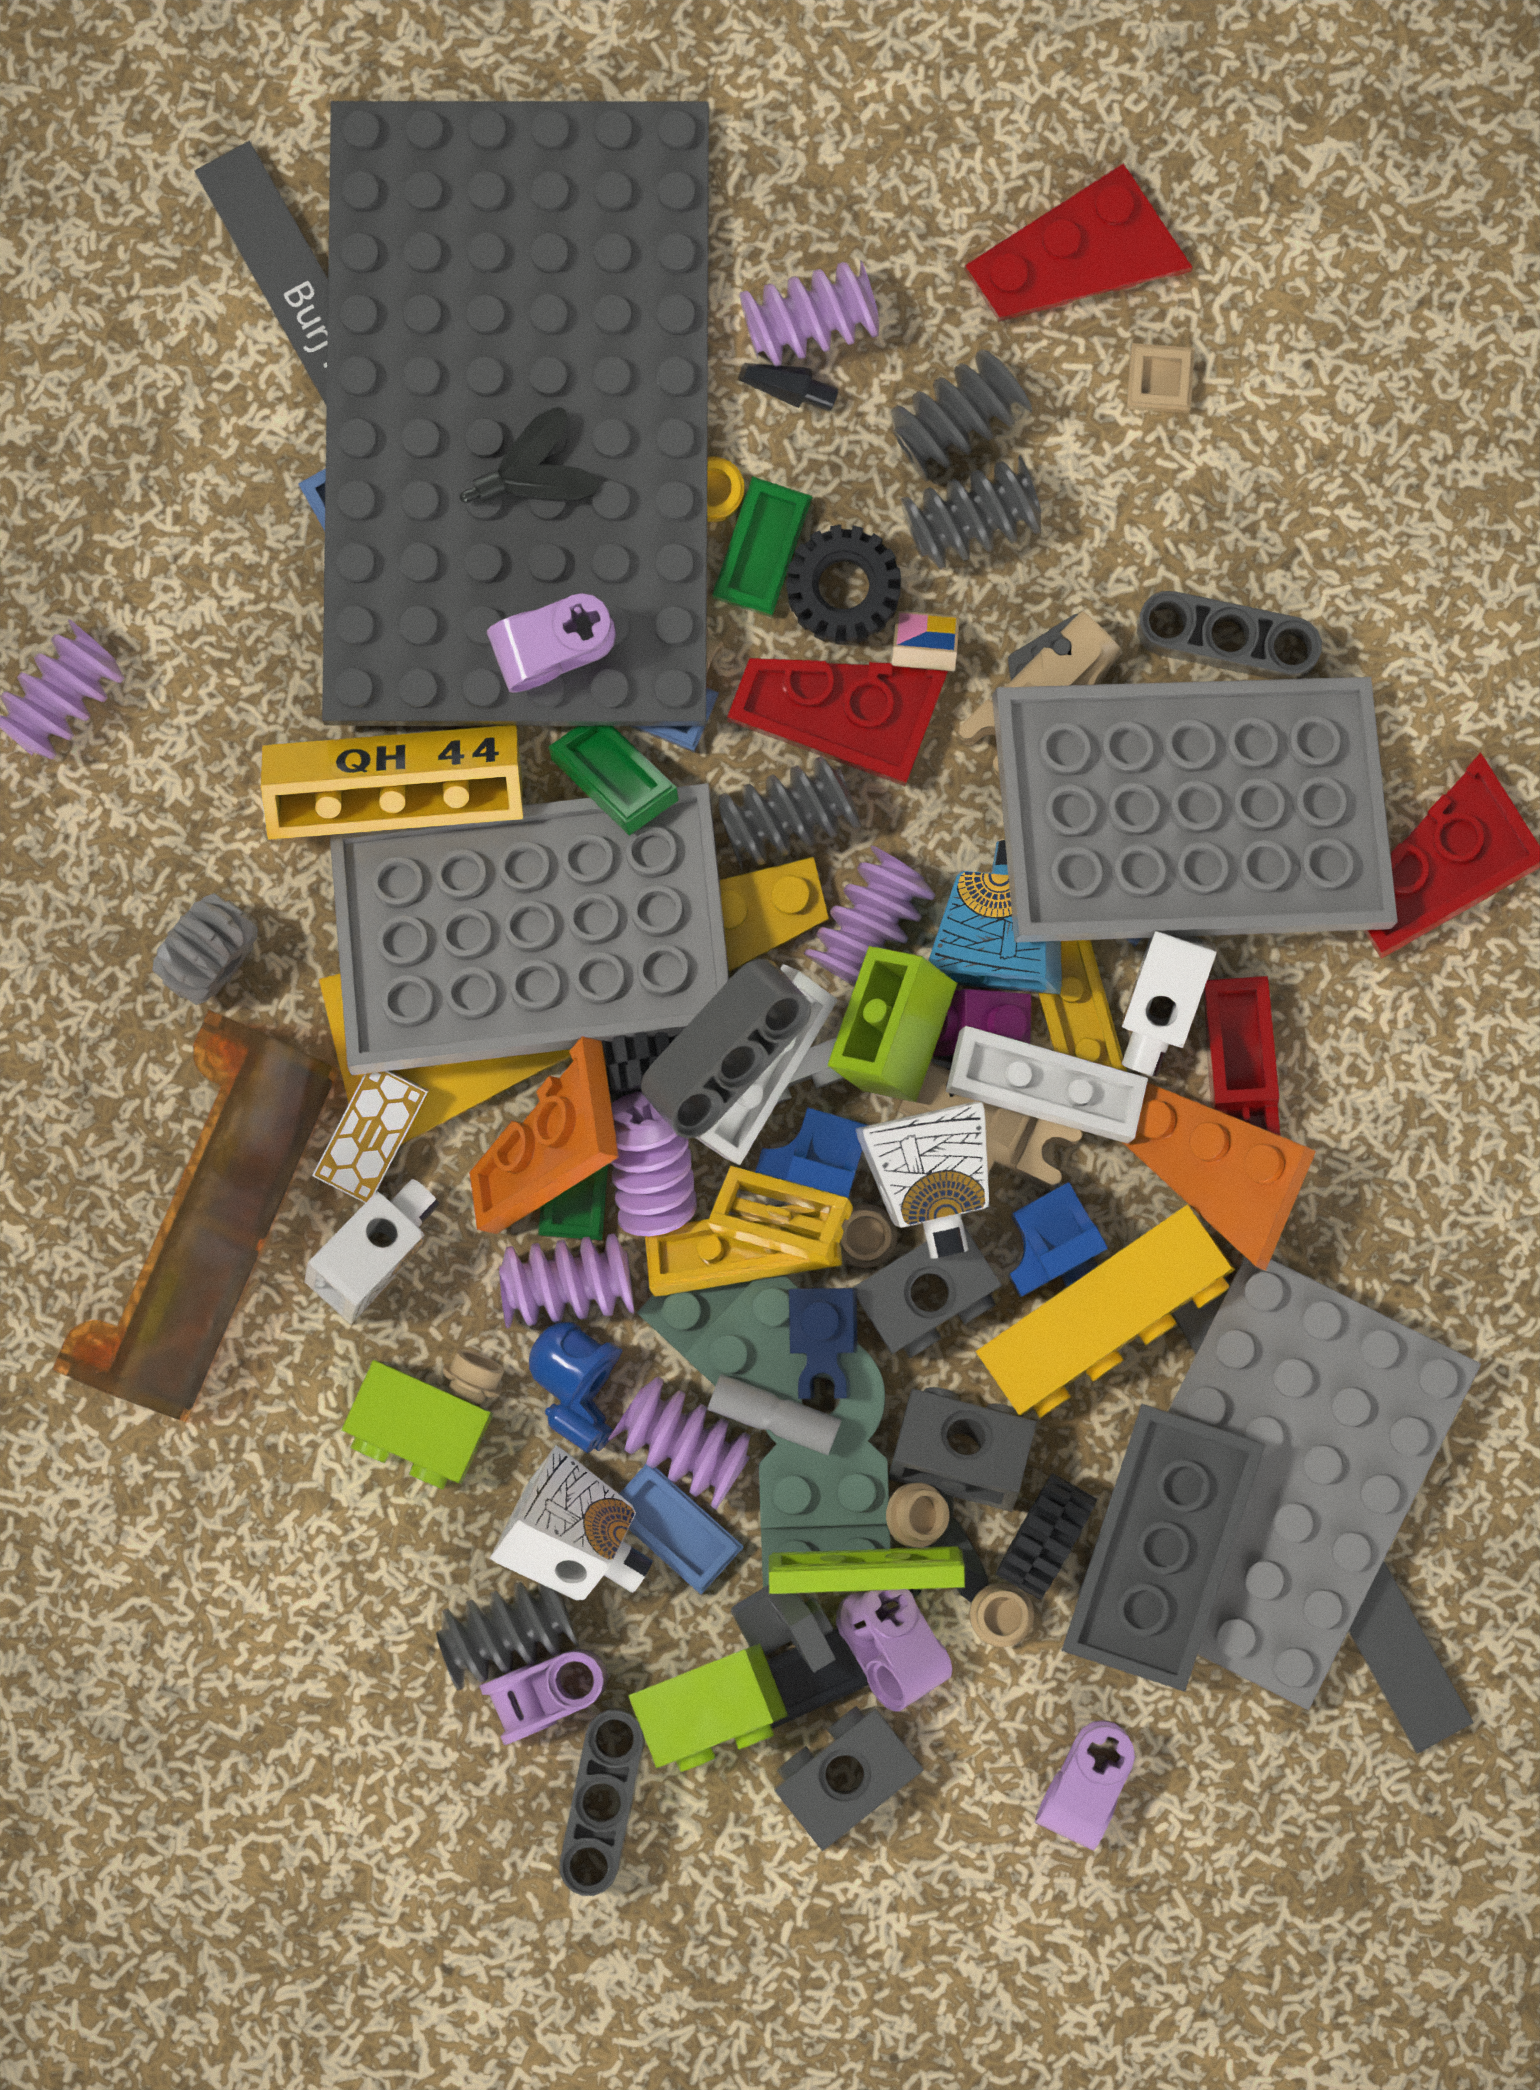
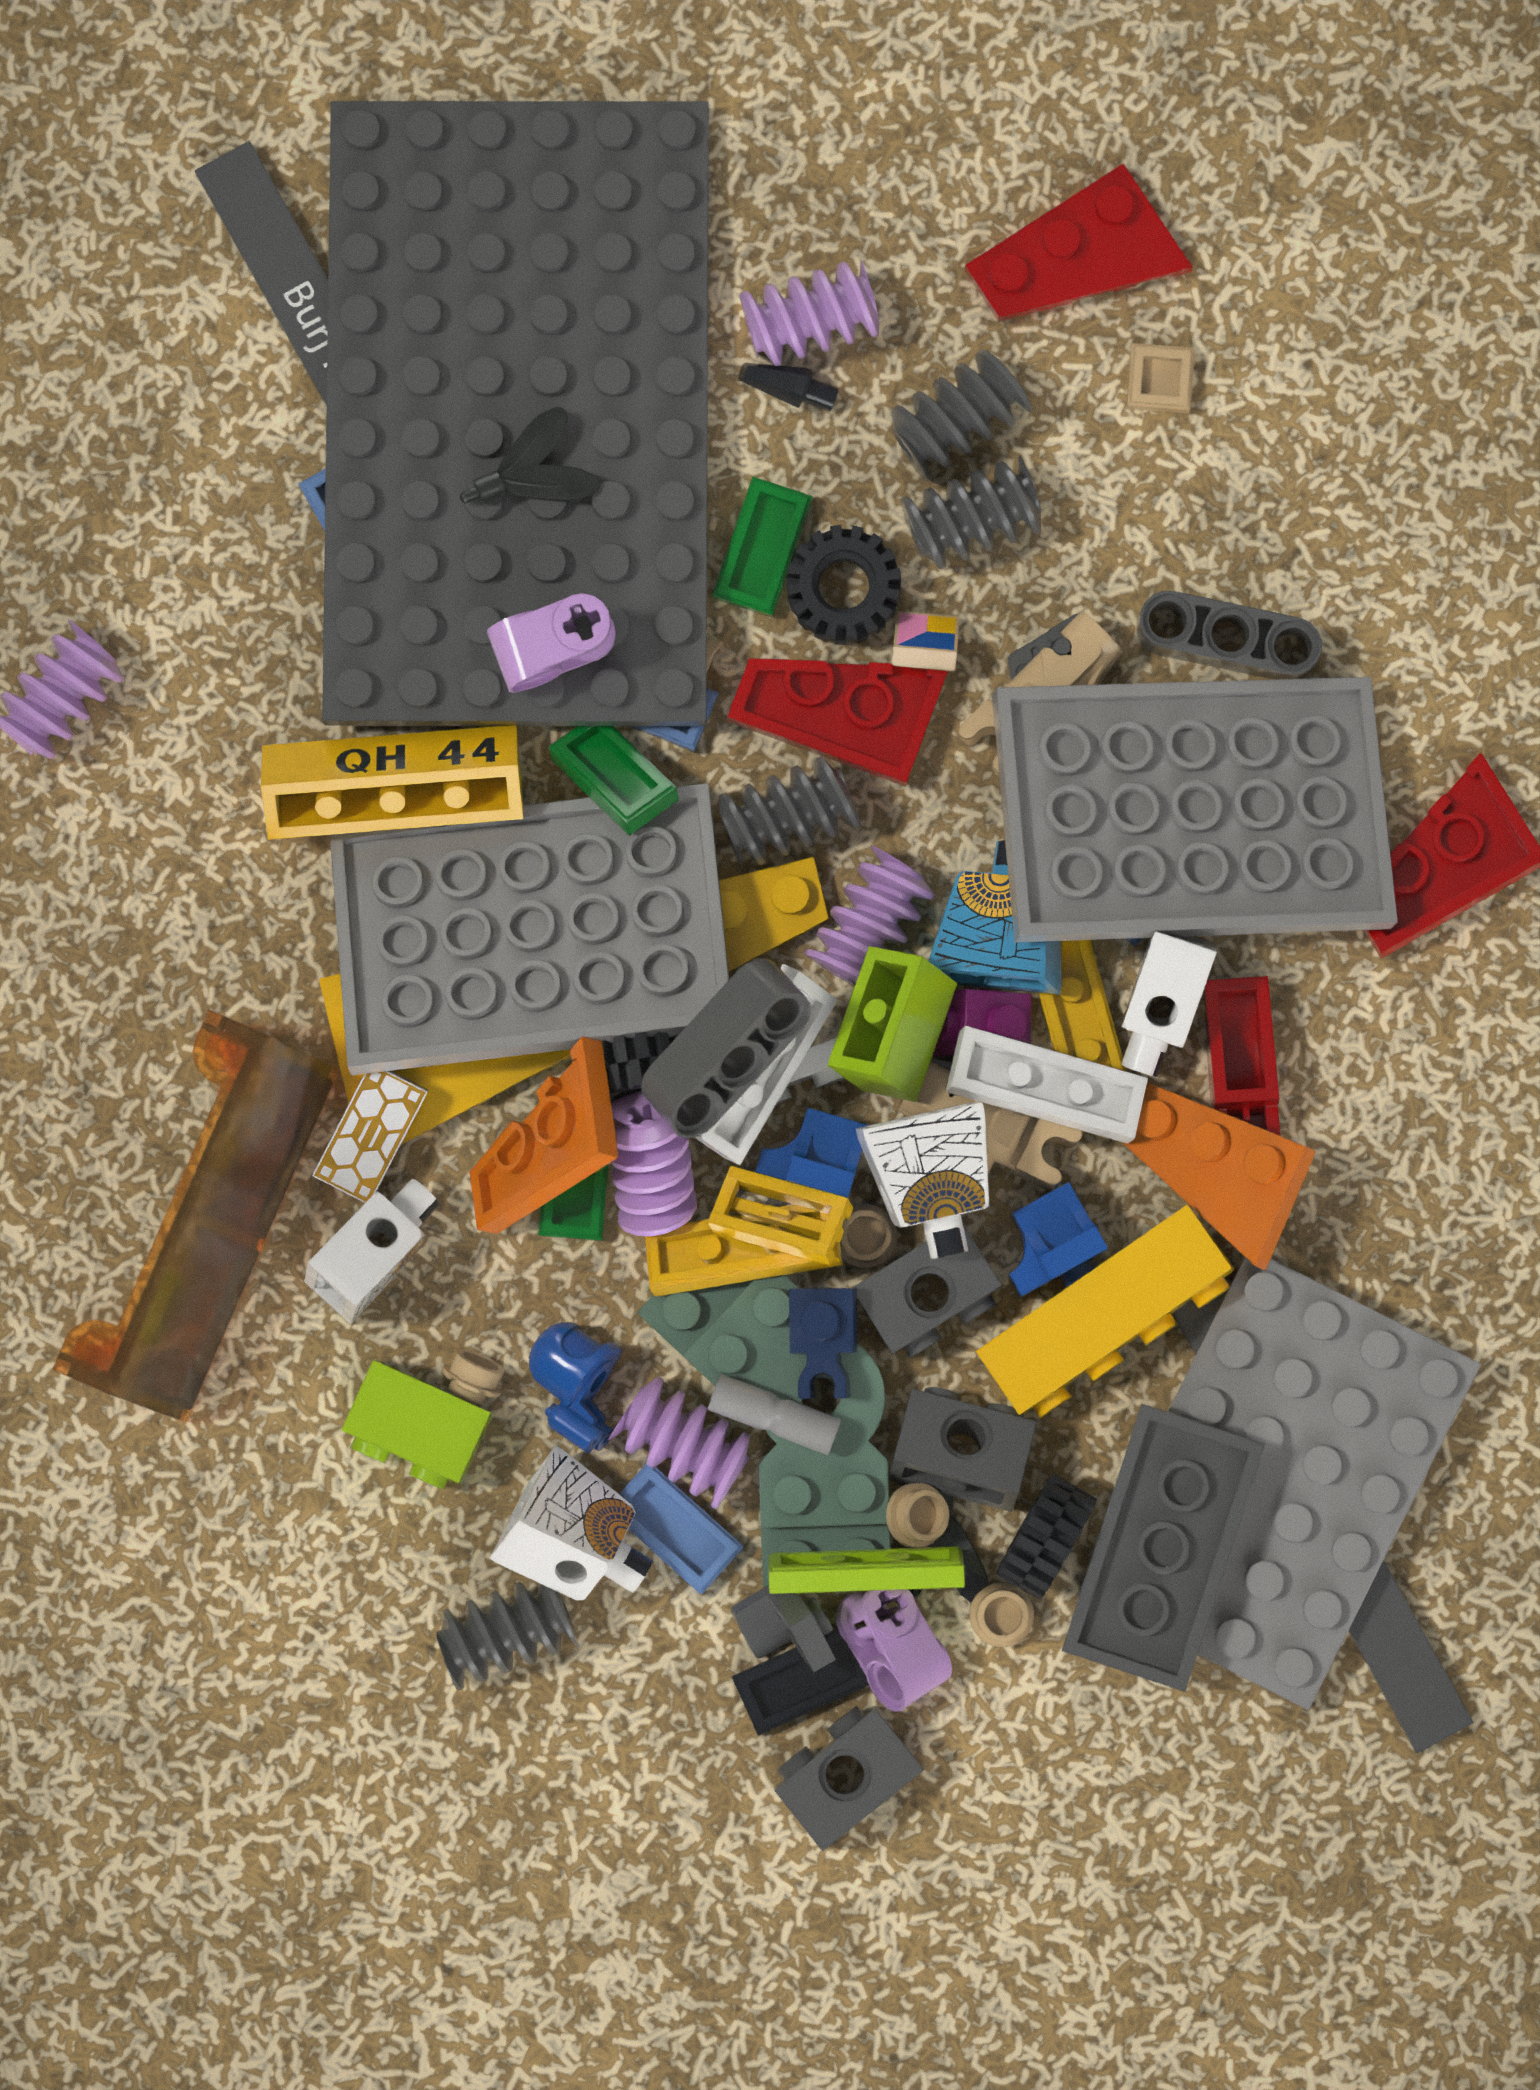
light grey gear [152,893,258,1005] -> none
lavender piece [479,1649,608,1745] -> none
lavender piece [499,1233,634,1328] -> none
dark grey beam [560,1708,645,1896] -> none
lime brick [628,1644,788,1773] -> none
yellow tile [707,456,745,522] -> none
lavender piece [1035,1720,1135,1851] -> none

